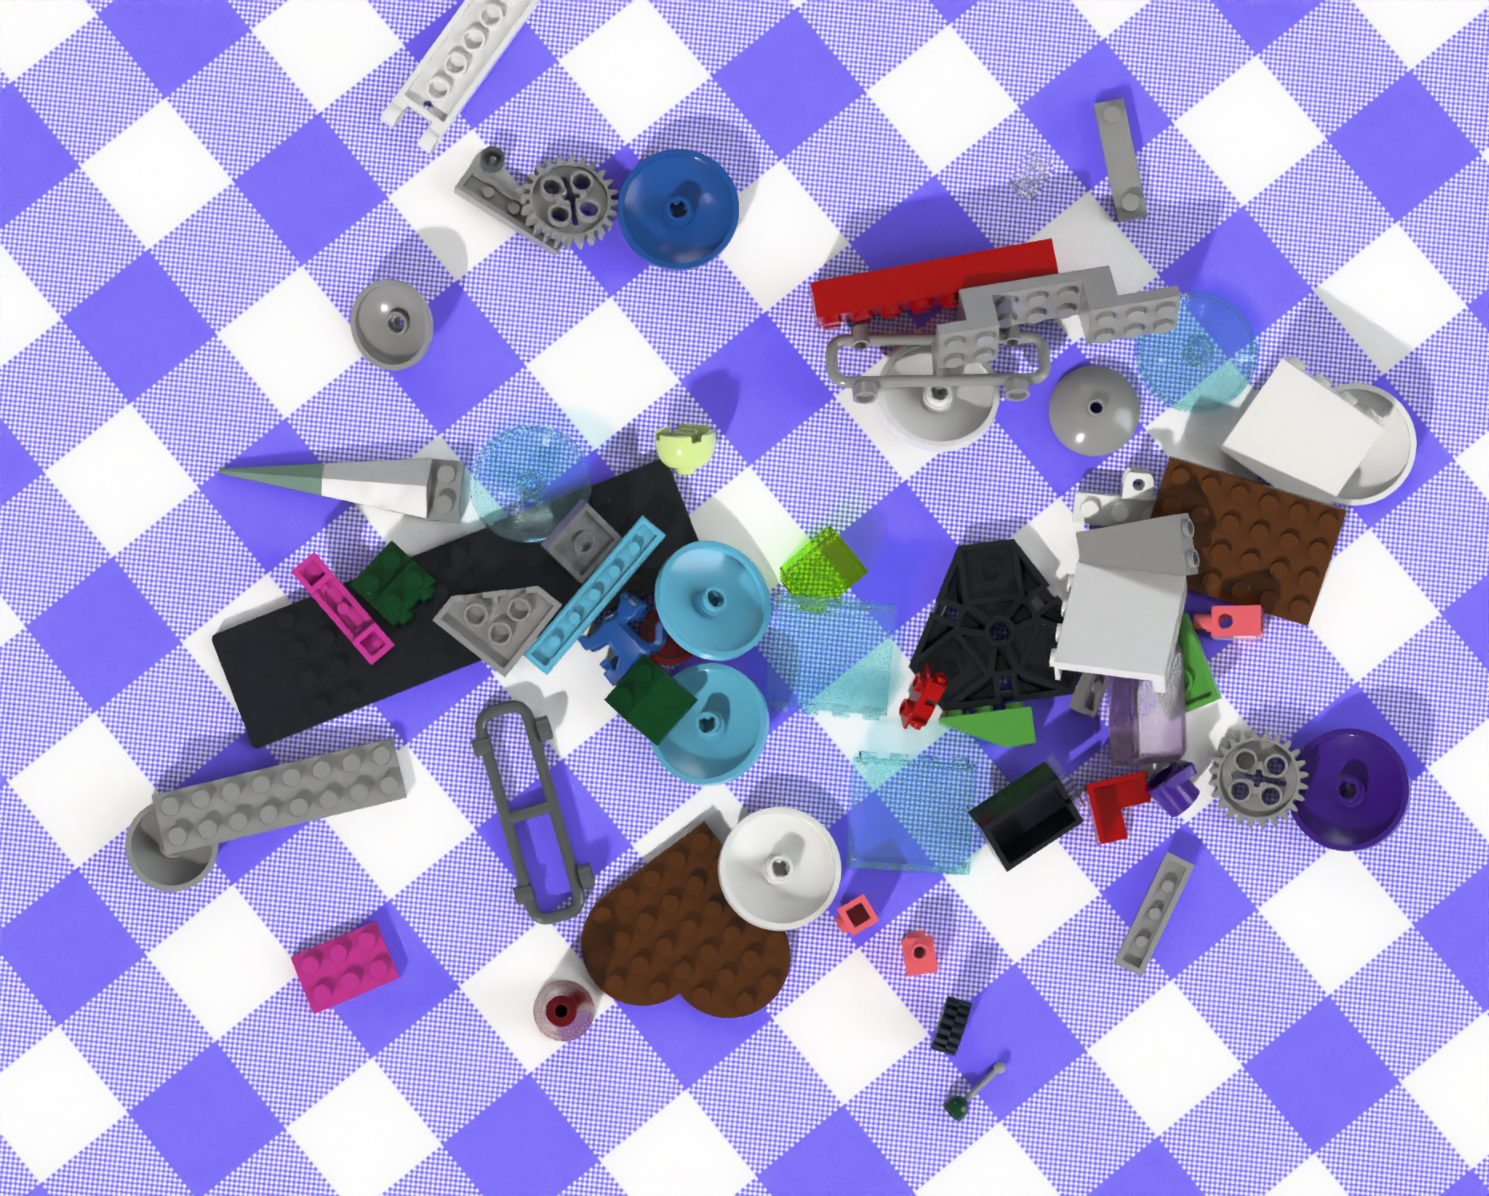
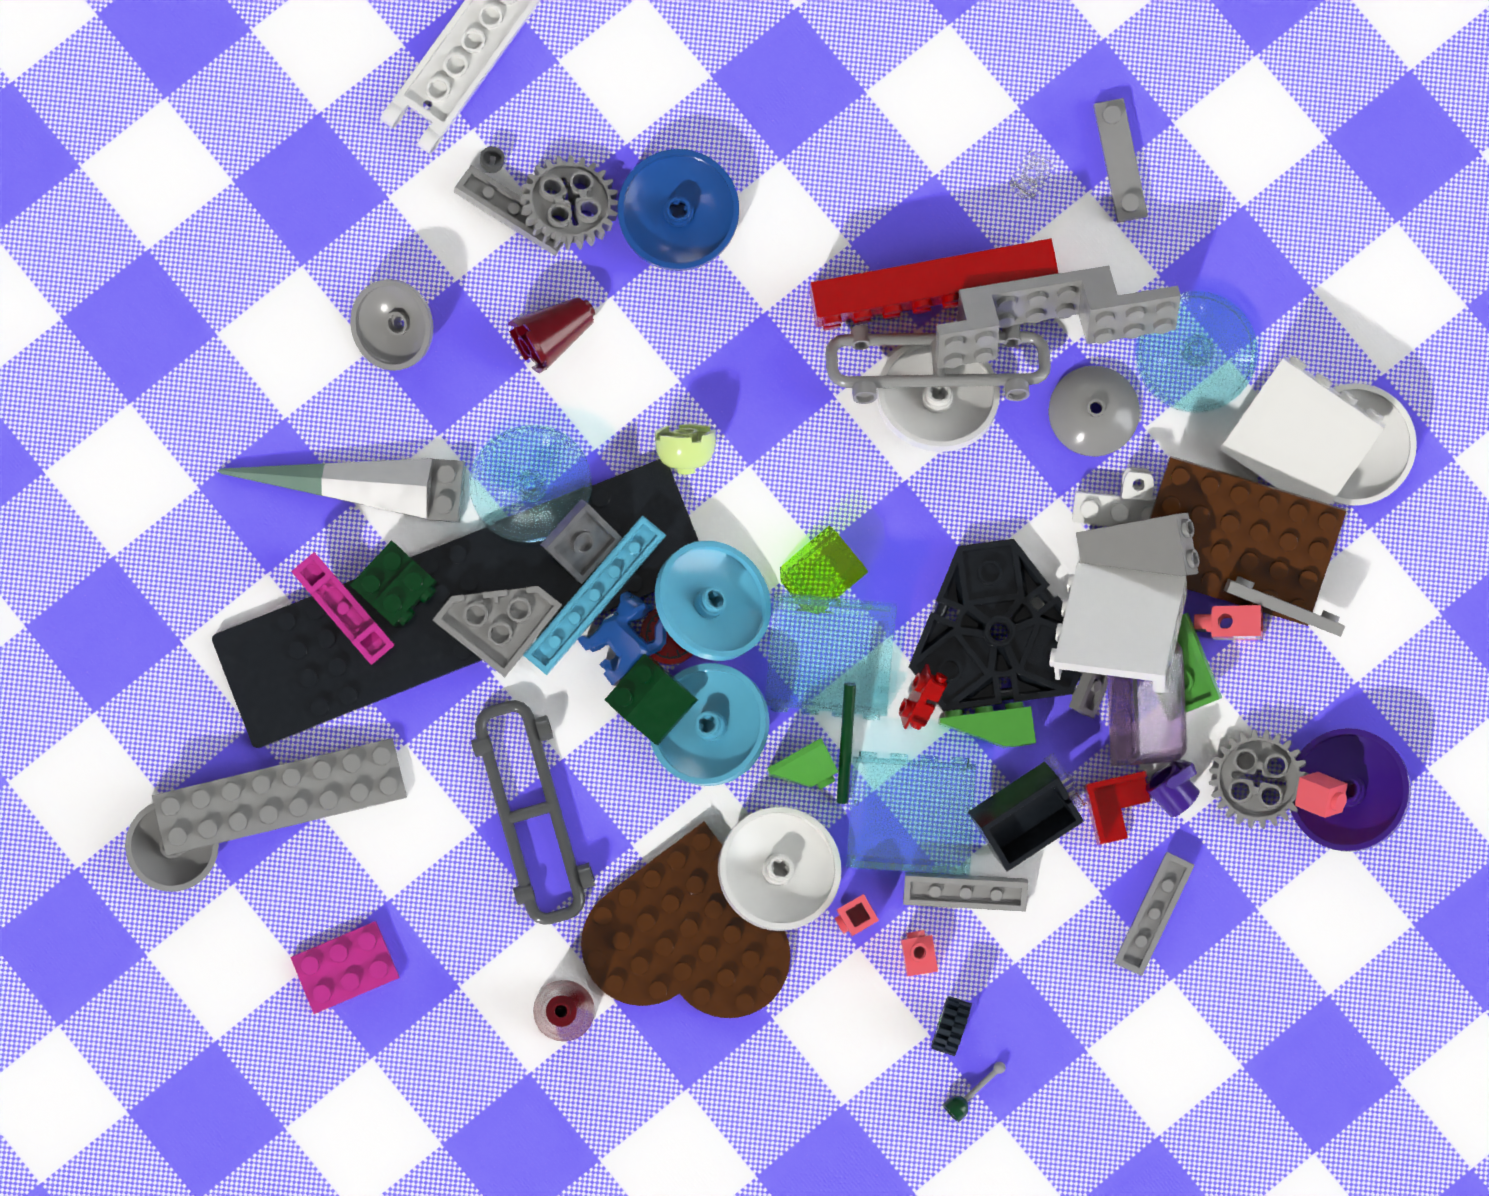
none -> dark red cone [508,297,595,374]
none -> bright green slope [767,738,839,790]
none -> dark green bar [836,682,856,804]
none -> light grey plate [903,872,1028,912]
none -> light grey plate [1223,576,1345,637]
none -> coral brick [1295,772,1348,818]

